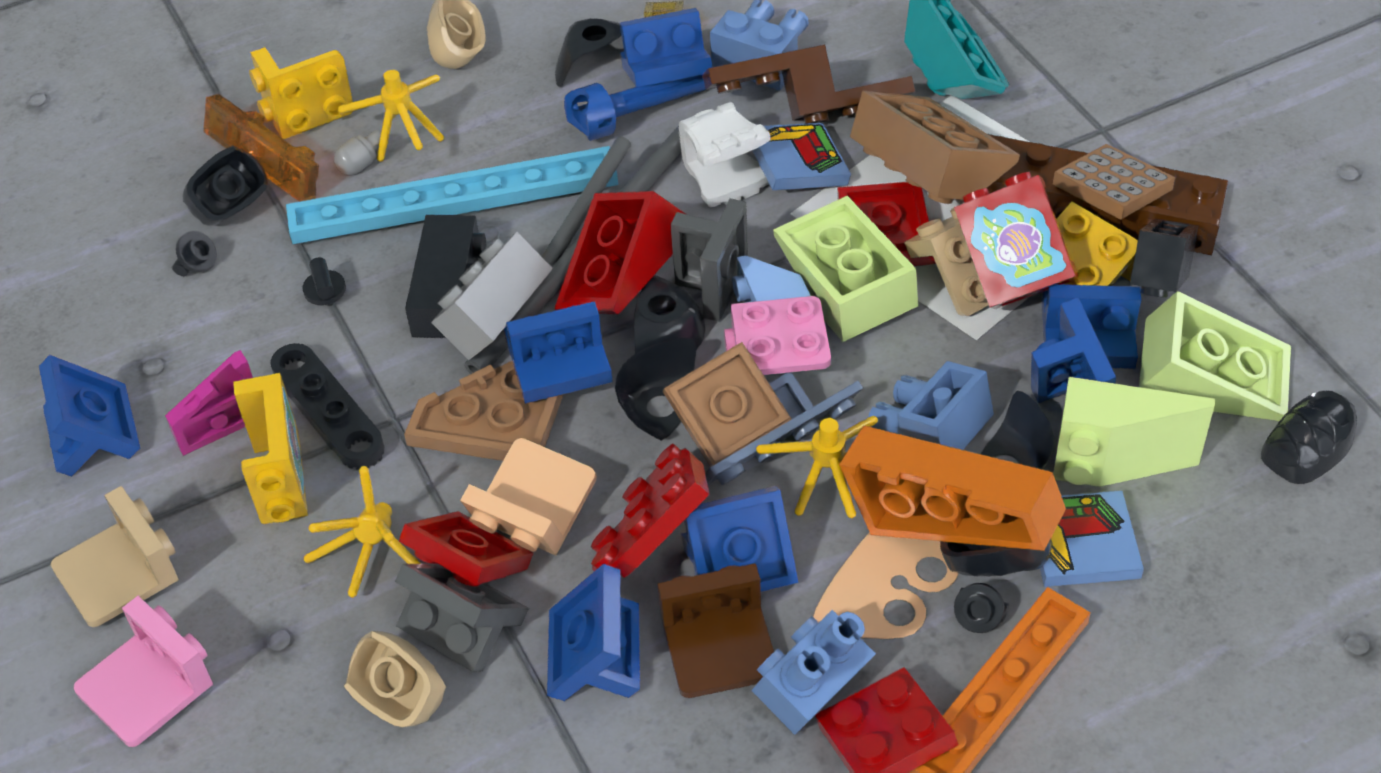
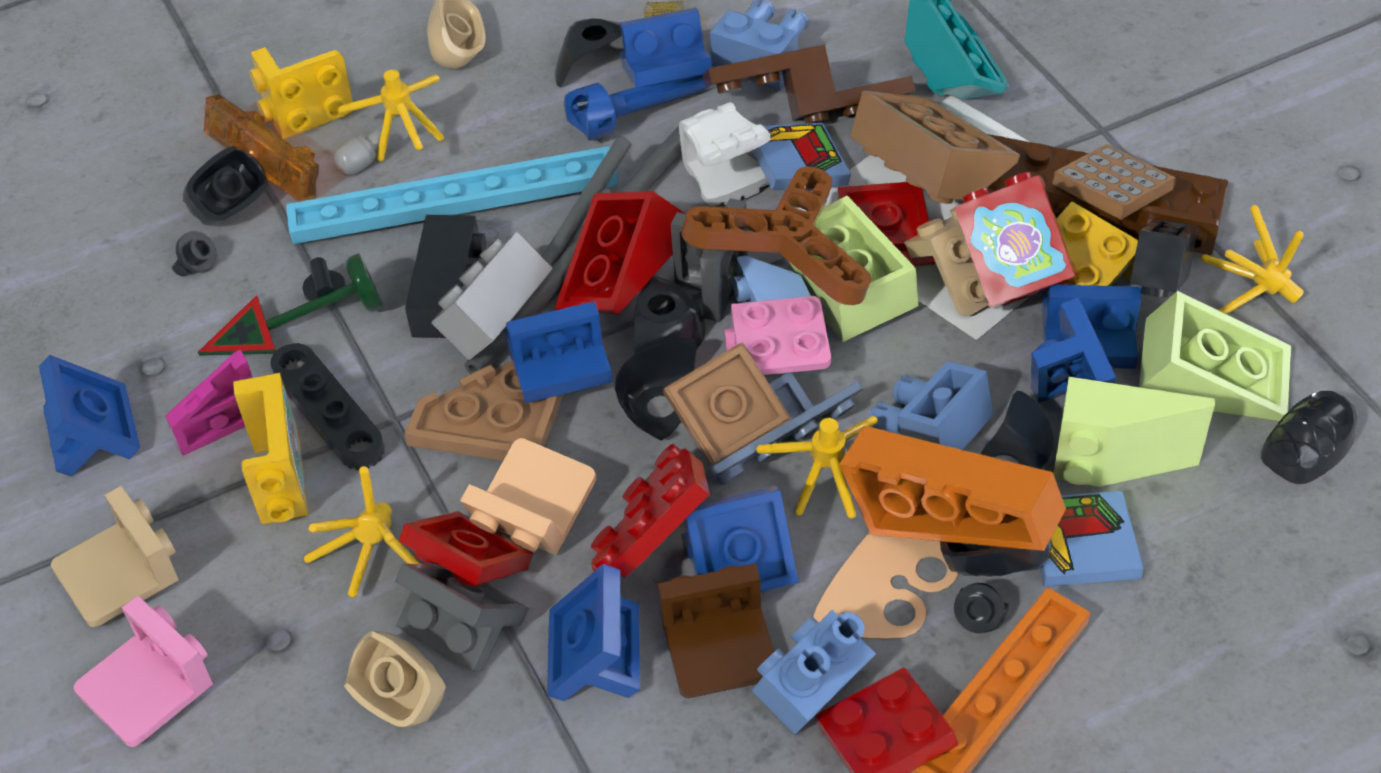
none -> dark green piece [198,253,384,356]
none -> dark orange piece [682,167,871,305]
none -> yellow plant [1201,205,1304,315]

